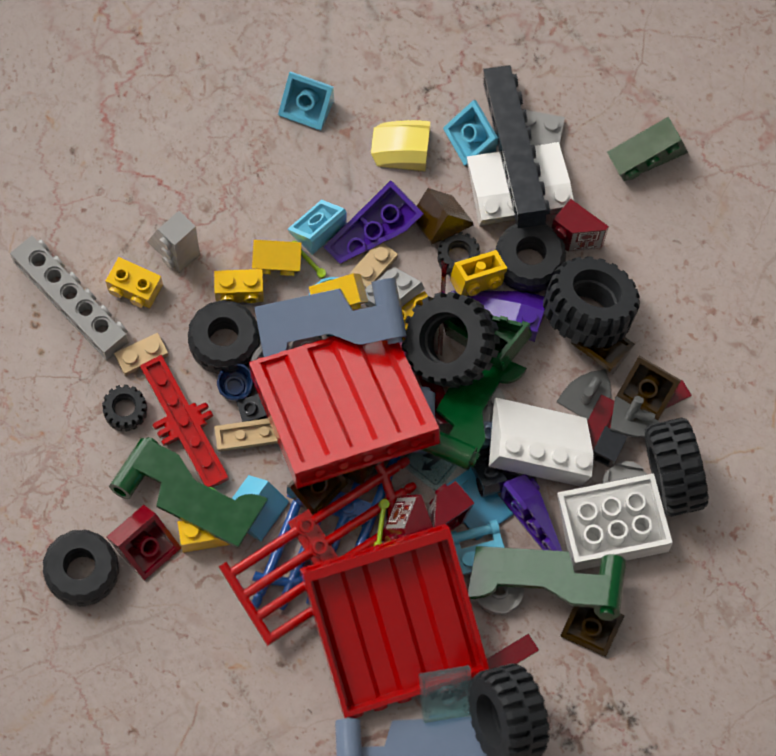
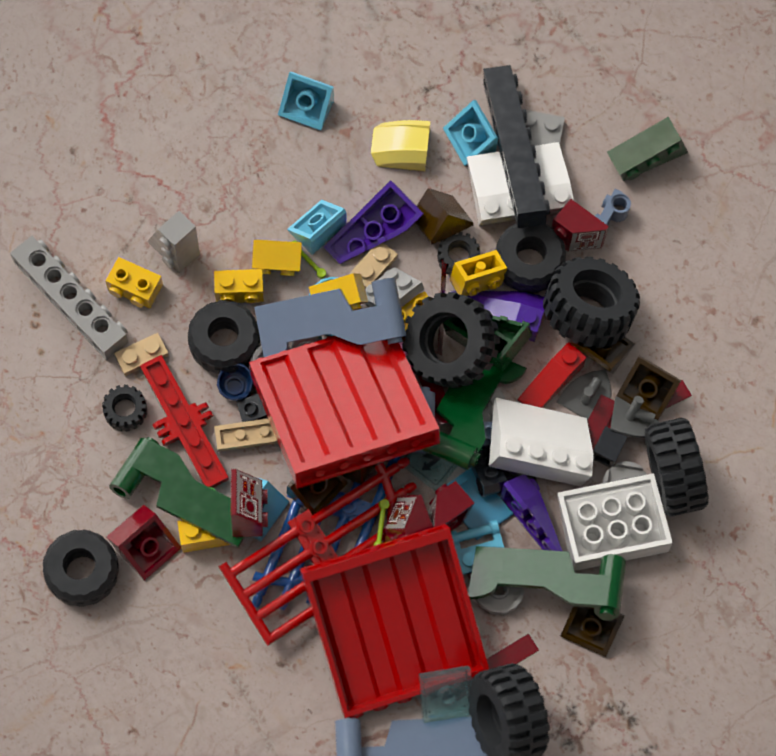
none -> dark red slope [231,469,268,537]
none -> red slope [517,342,587,408]
none -> sand blue plate [595,189,631,225]

